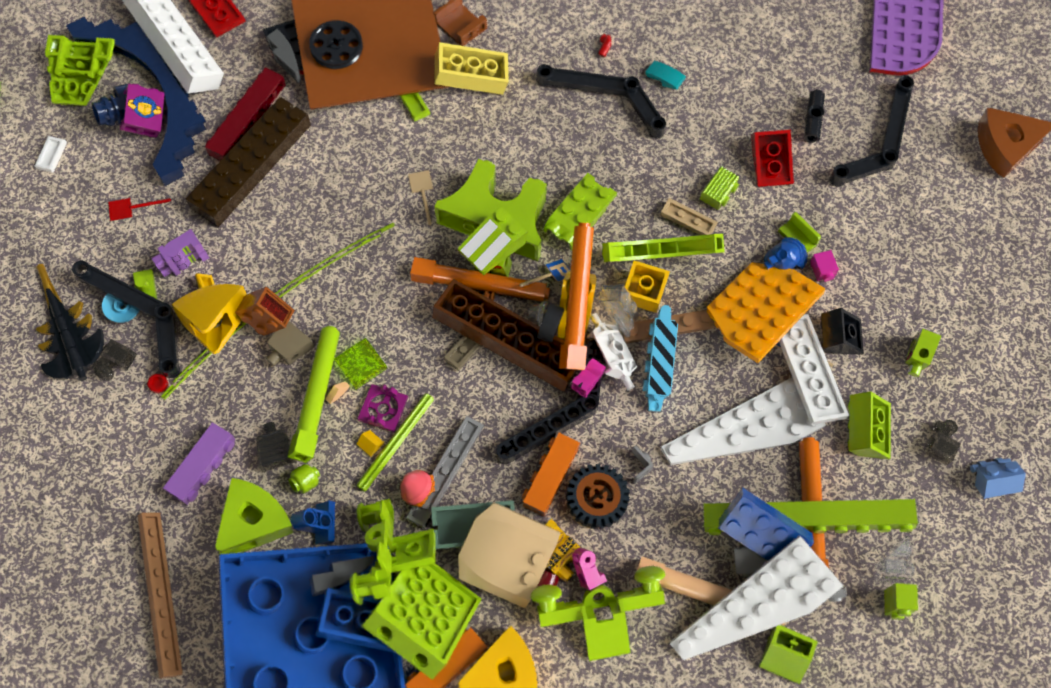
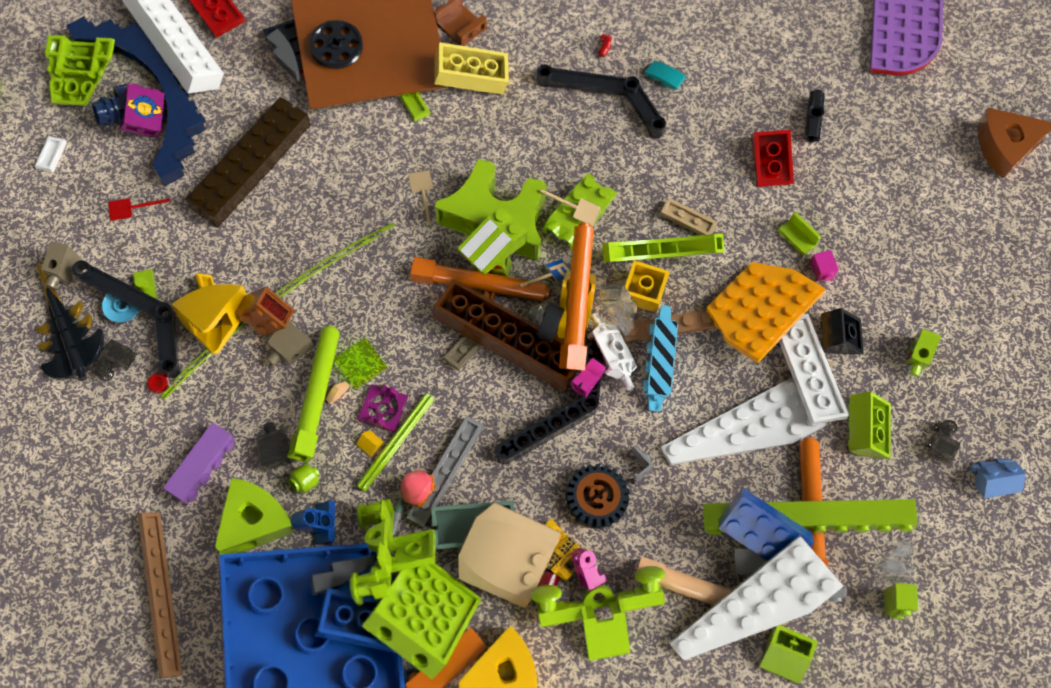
medium lavender hips [151,229,209,277] -> none
dark red brick [205,67,286,161] -> none
orange brick [521,433,580,517] -> none
lime brick [700,166,739,210] -> none
blue helmet [763,237,808,270] -> none
black piece [829,75,914,187] -> none
none -> dark tan torso [41,241,81,290]
none -> piece [393,498,404,536]
none -> tan piece [540,189,601,227]

